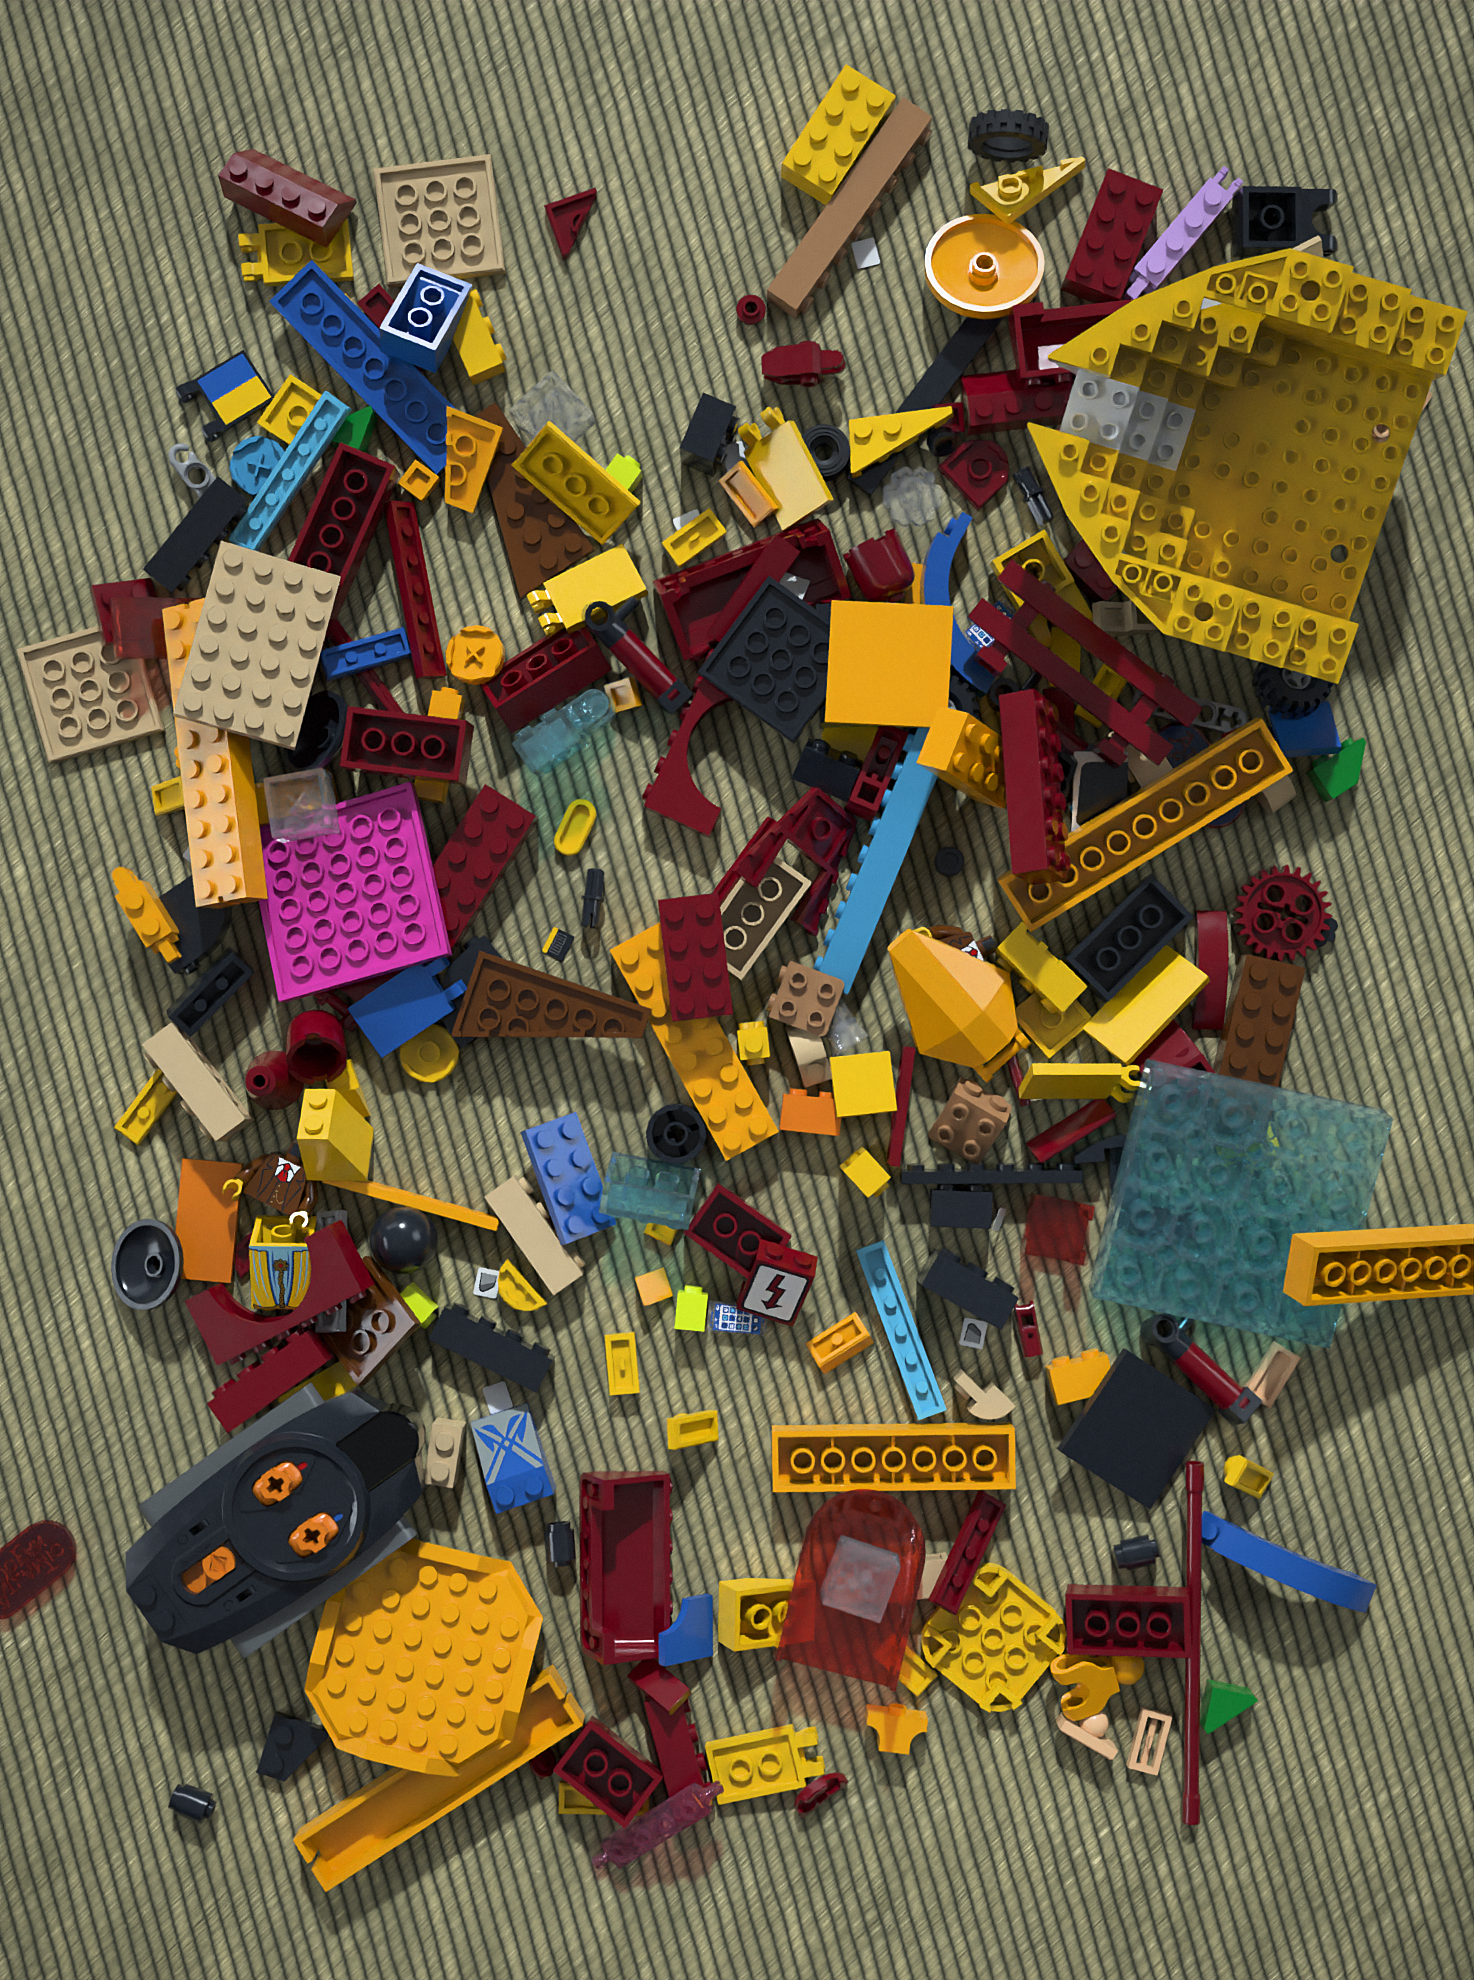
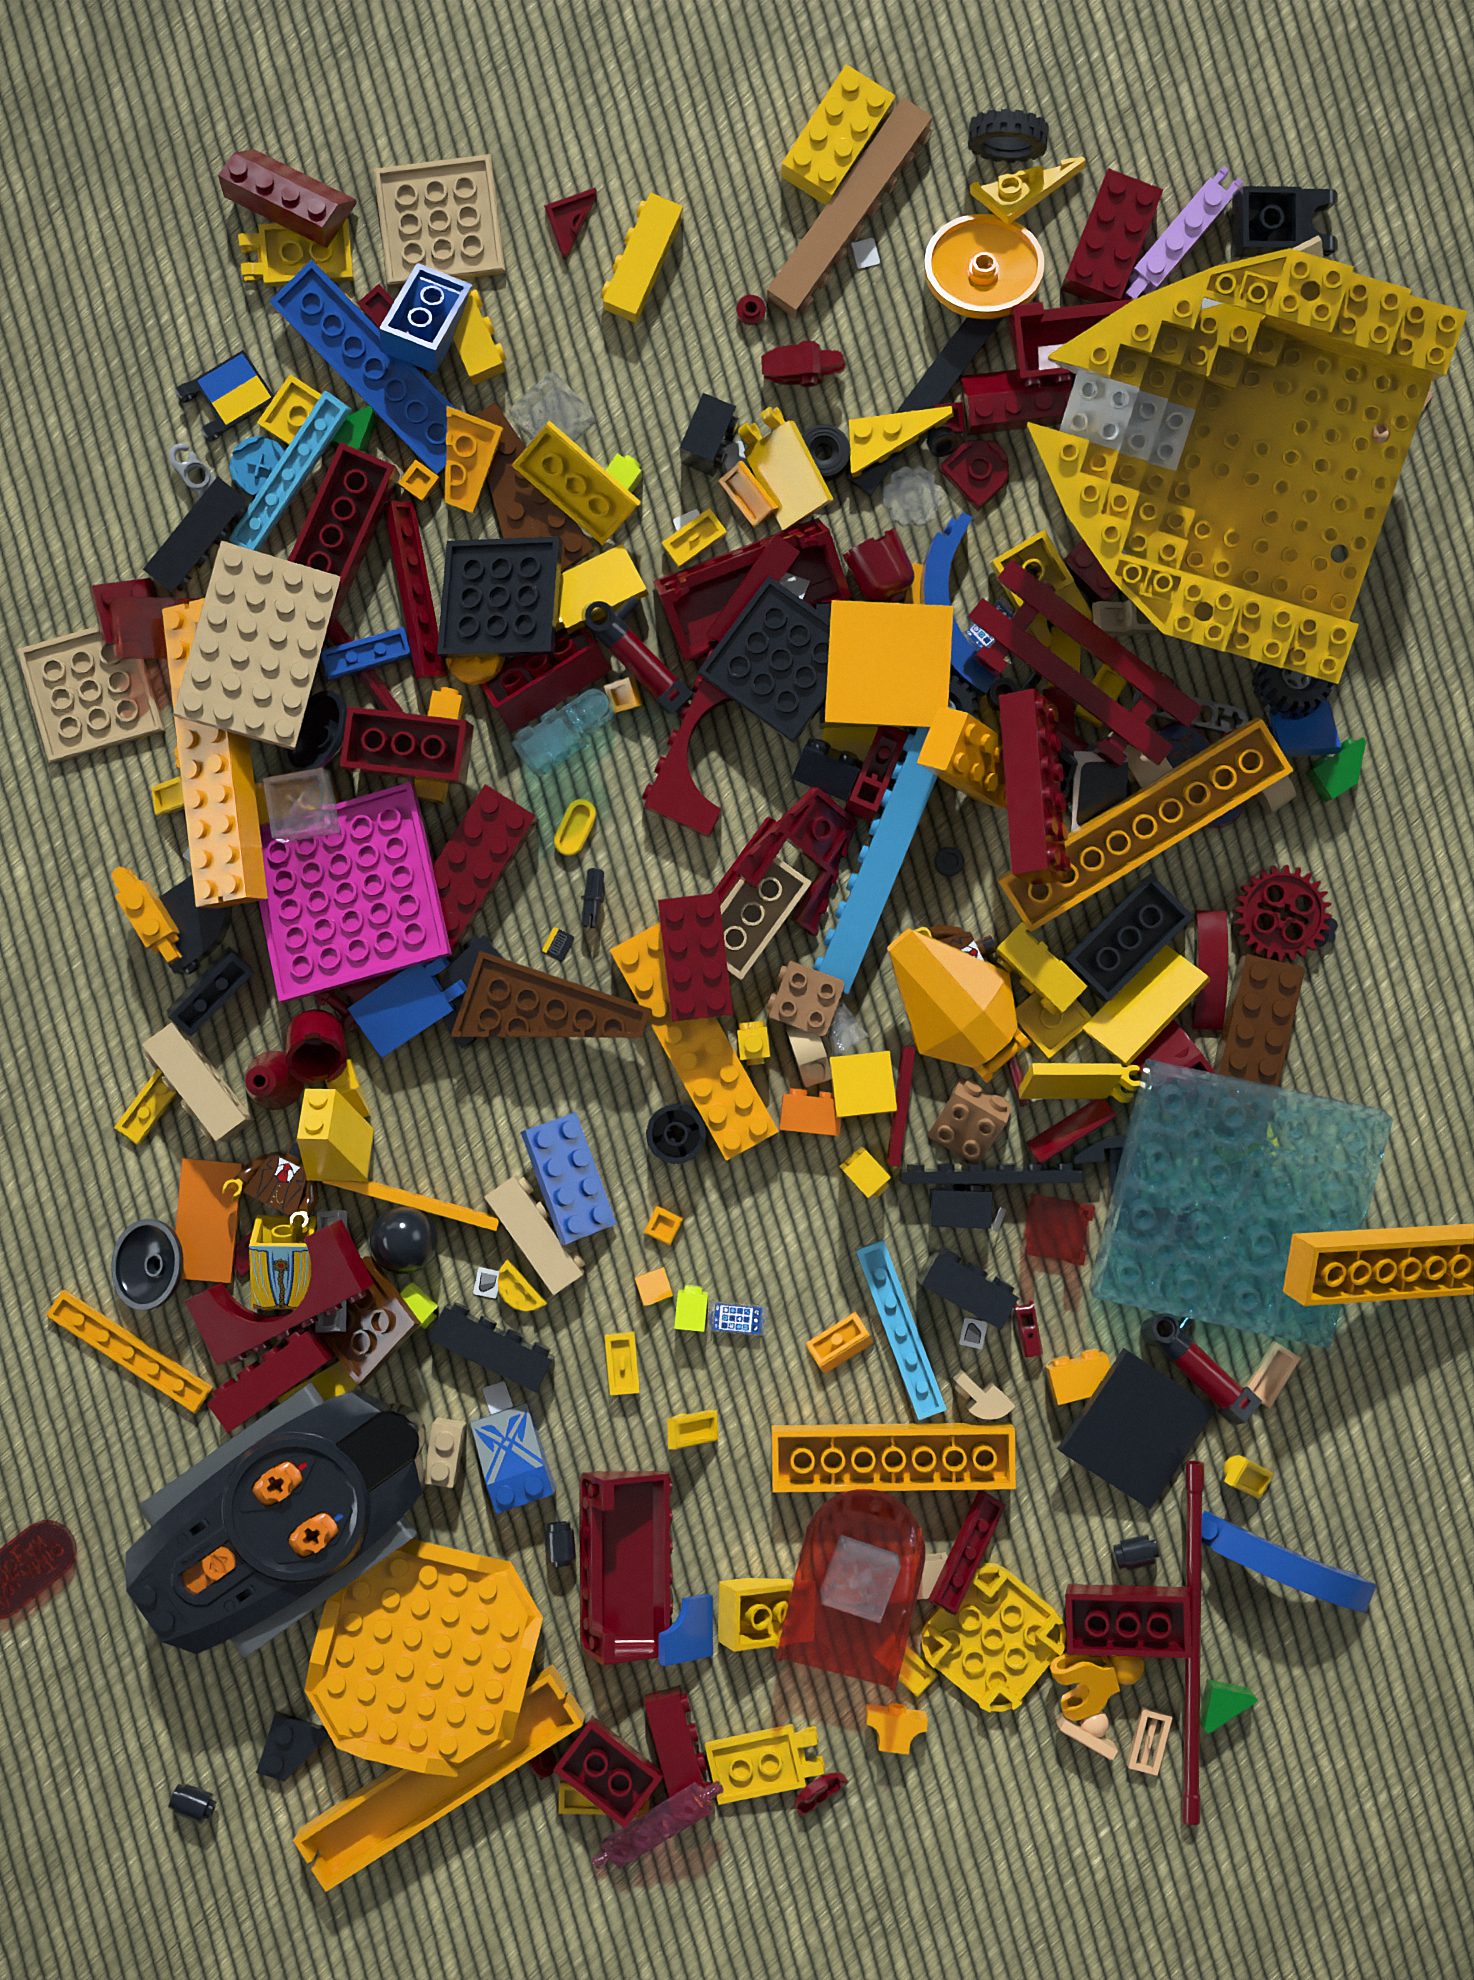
yellow tile [400,1024,460,1083] -> none
clear light blue brick [599,1151,700,1230] -> none
dark red tile [627,1658,692,1716] -> none
dark red brick [683,1182,792,1279] -> none
panel [736,1239,818,1327] -> none
black axle [1012,466,1054,526] -> none
none -> light orange tile [45,1290,214,1414]
none -> black plate [437,536,563,658]
none -> yellow brick [601,192,683,324]

